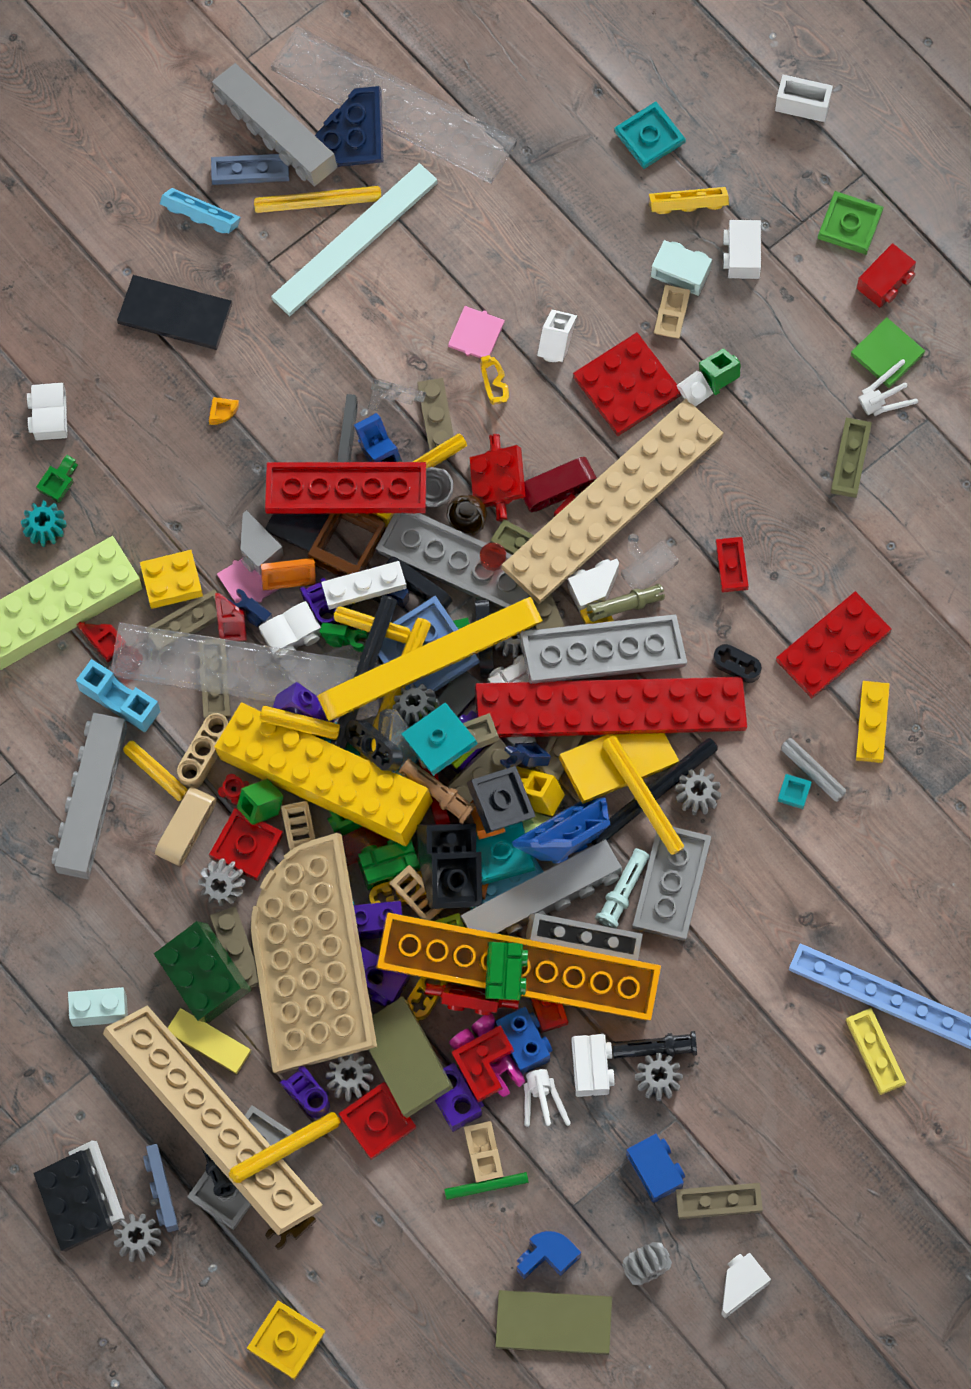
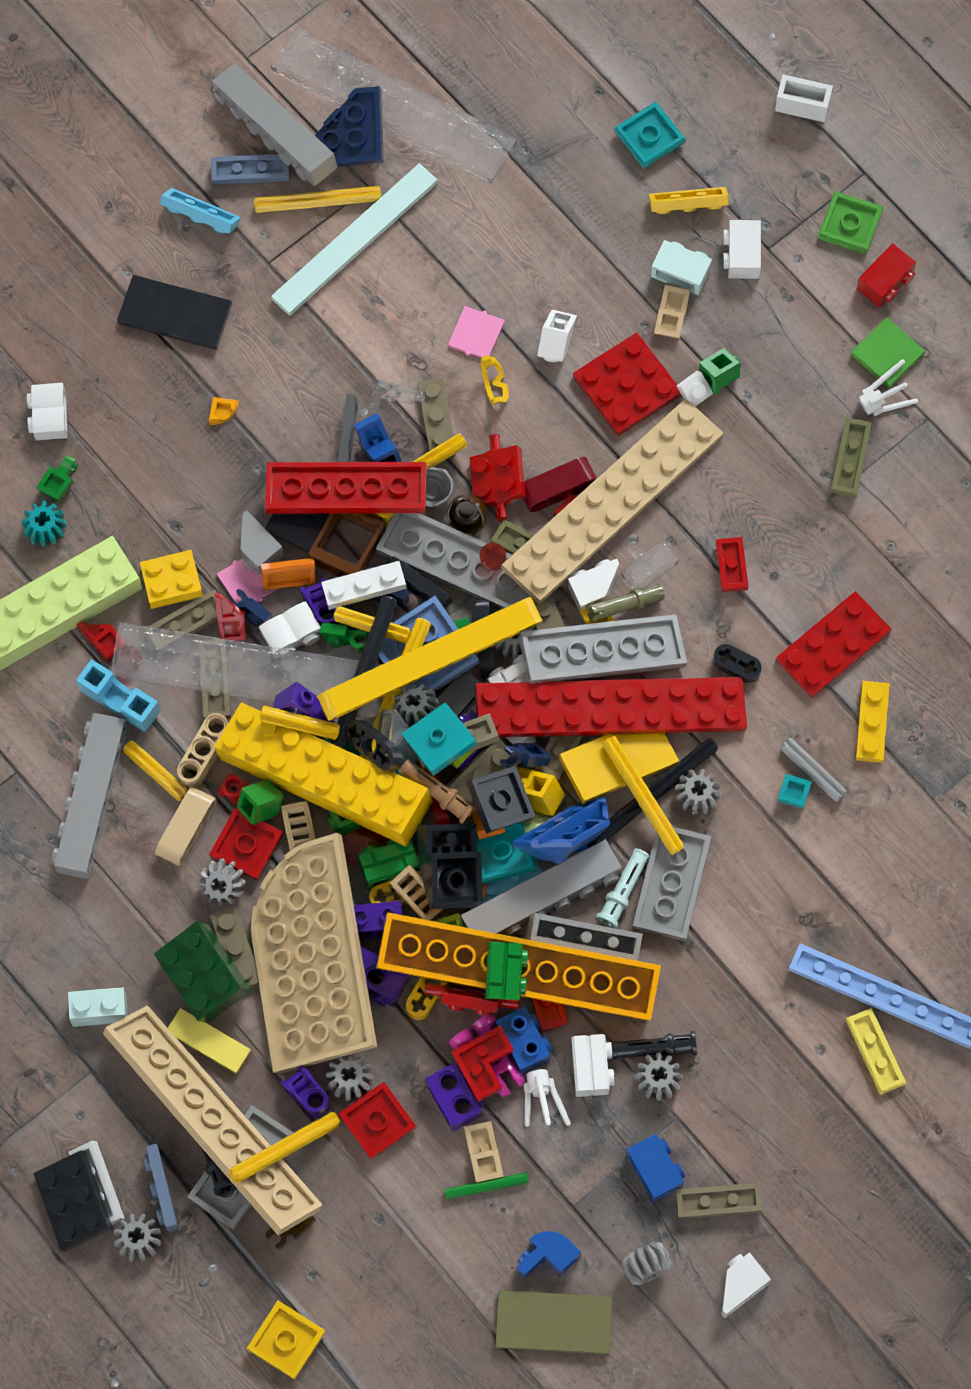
olive tile [369,996,453,1118] -> none

